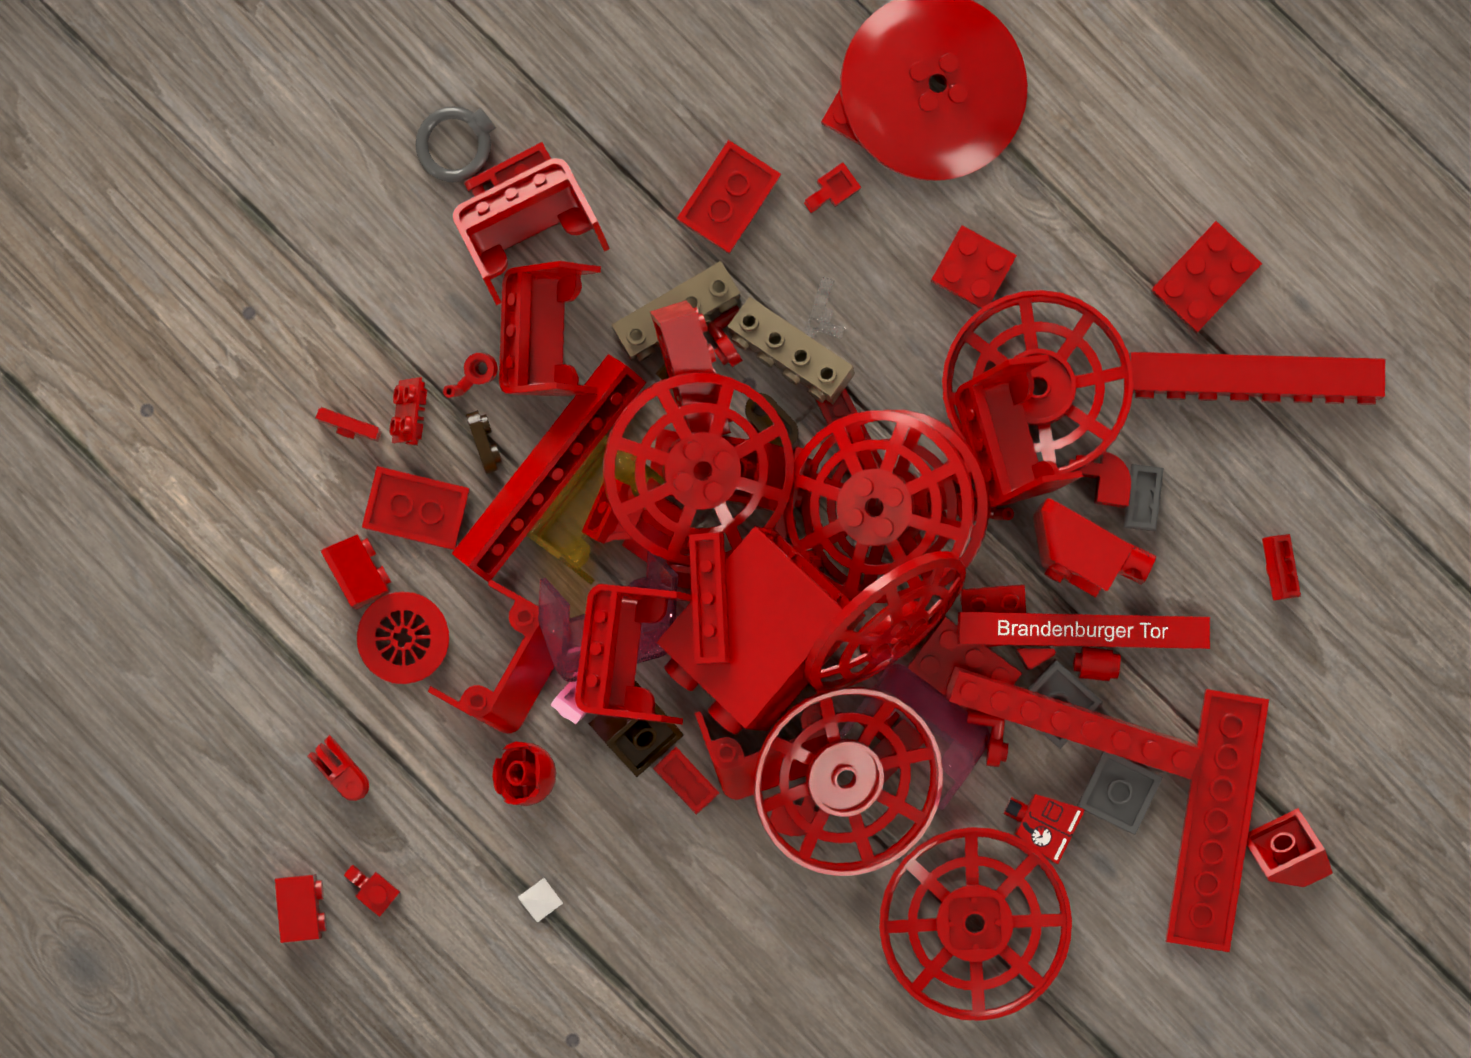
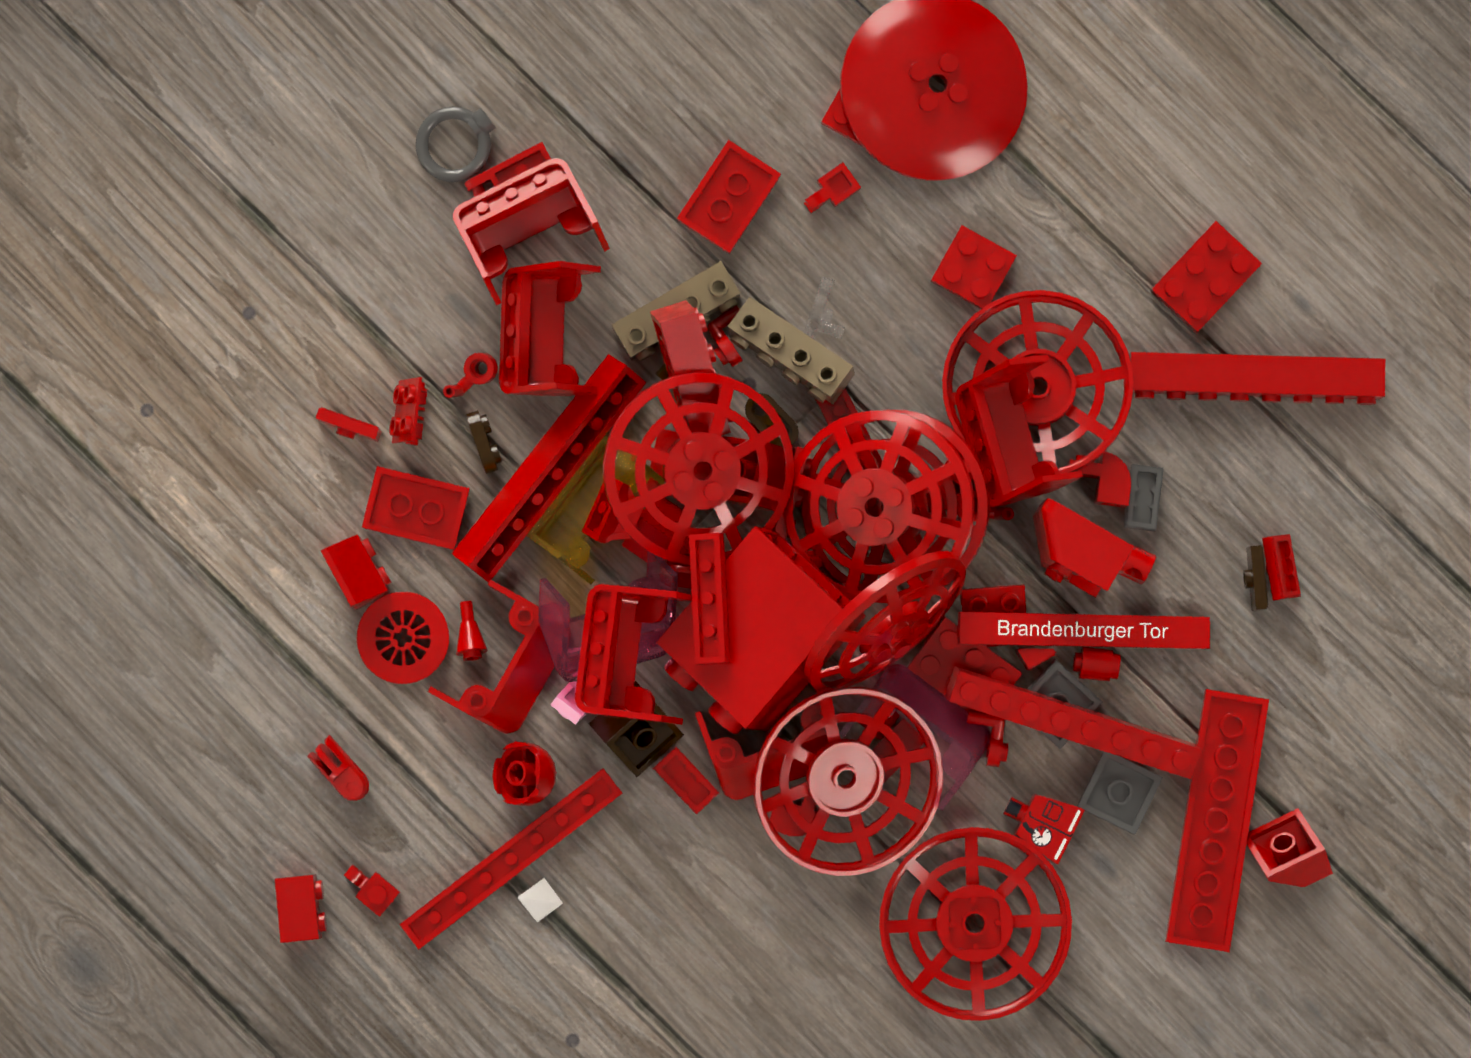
none -> red plate [399,768,623,950]
none -> red cone [456,601,488,661]
none -> dark brown plate [1243,545,1268,611]

